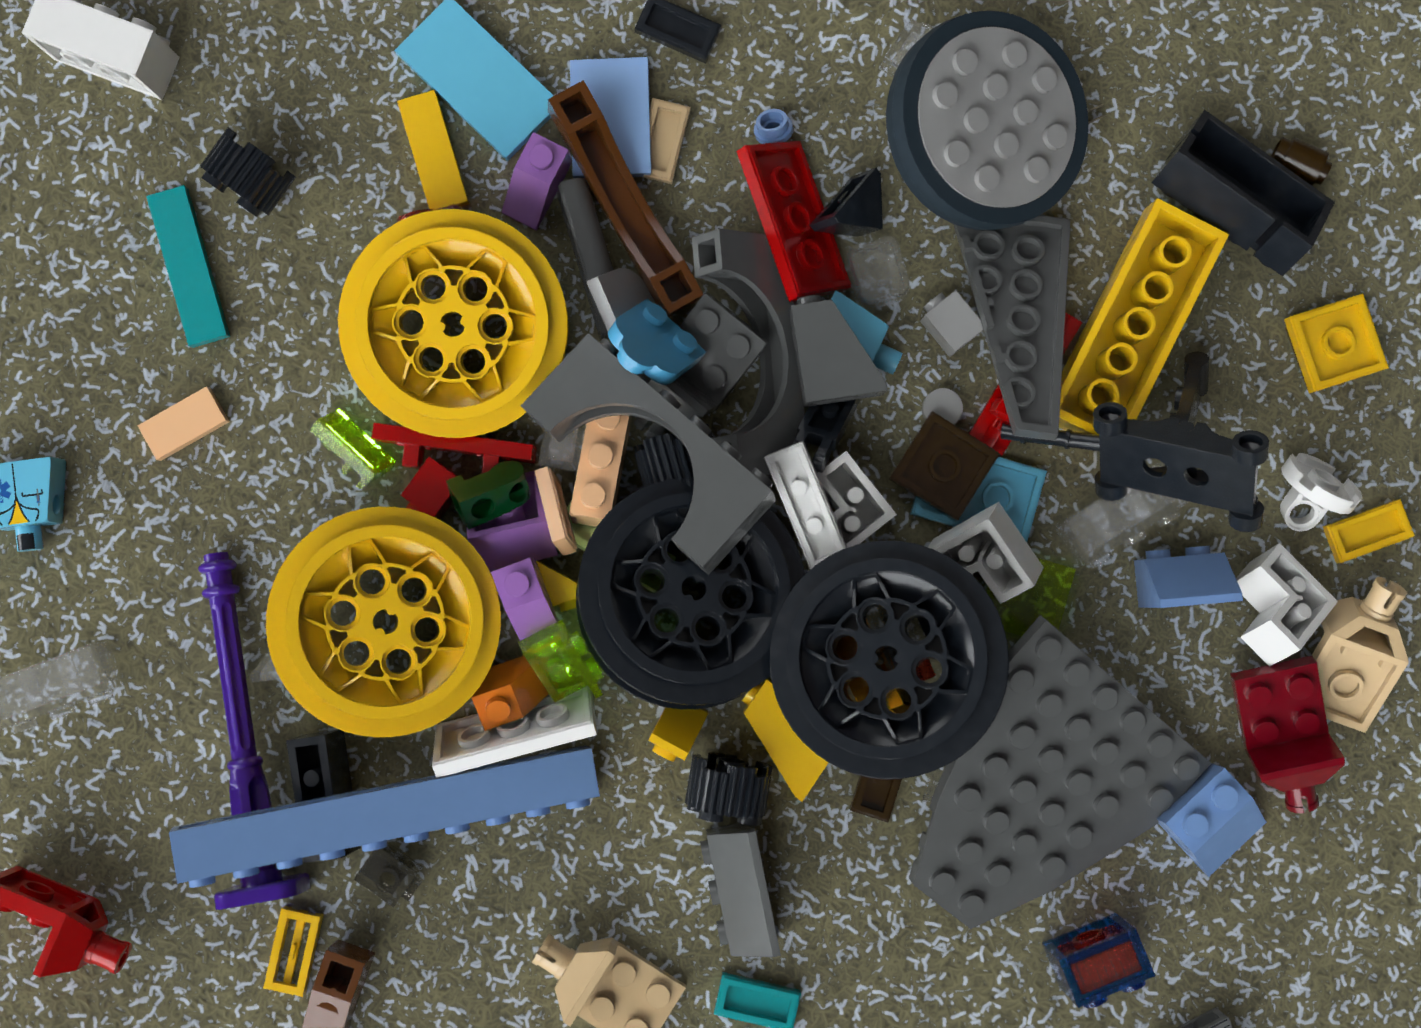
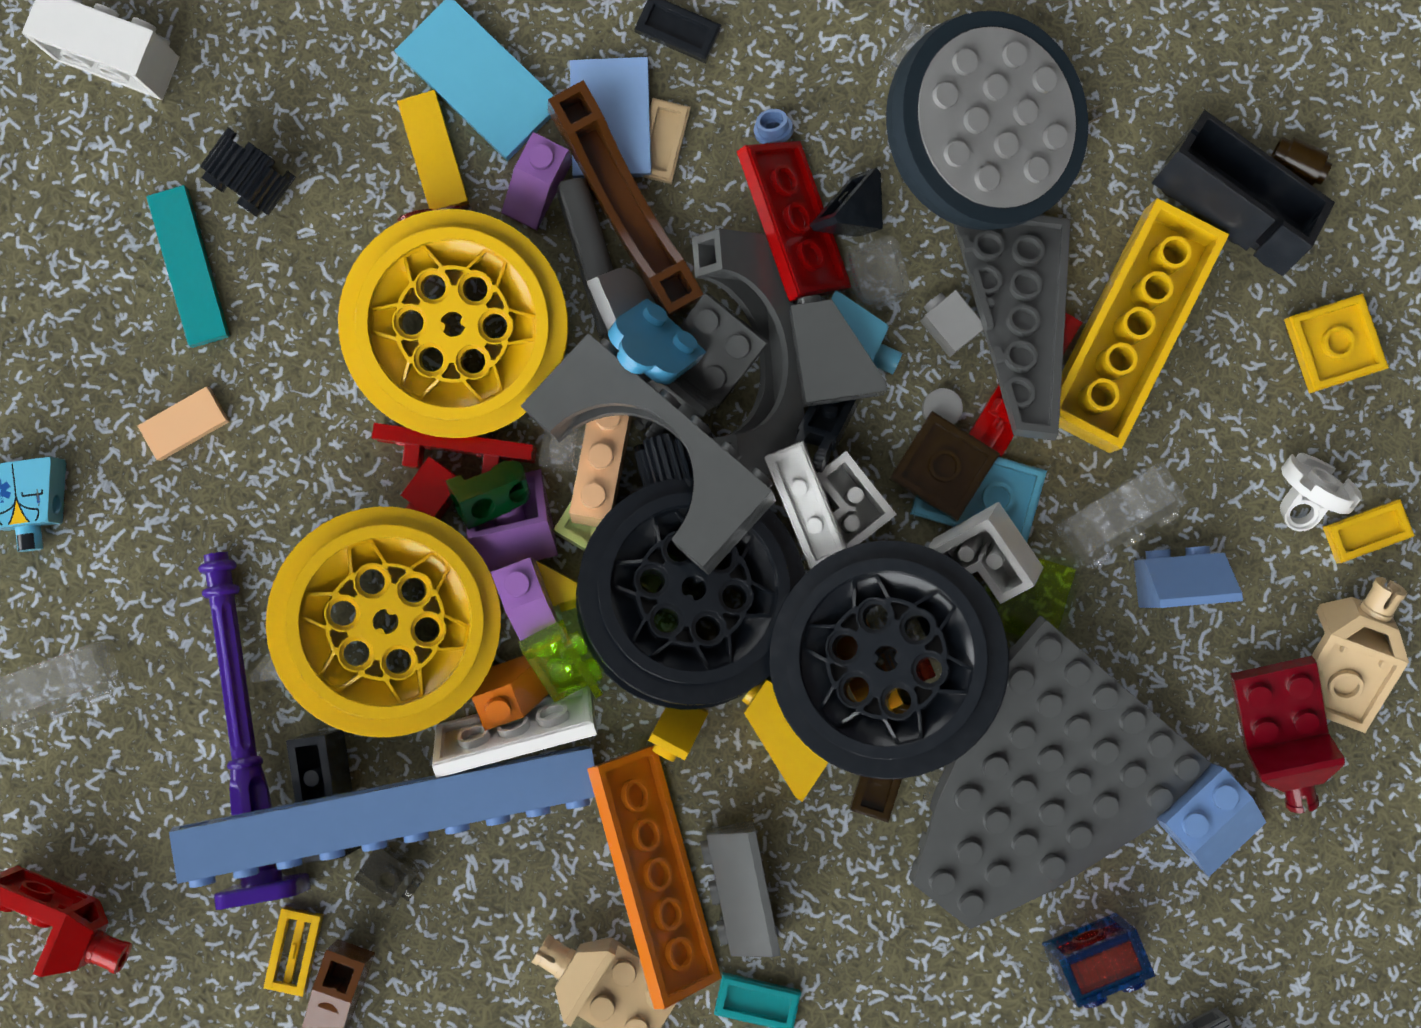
clear neon green plate [310,408,396,489] -> none
light nougat tile [534,466,578,556] -> none
black brick [685,752,773,826] -> none
black piece [1001,351,1269,532] -> none
white brick [1236,543,1338,667] -> none
none -> orange plate [587,745,722,1009]

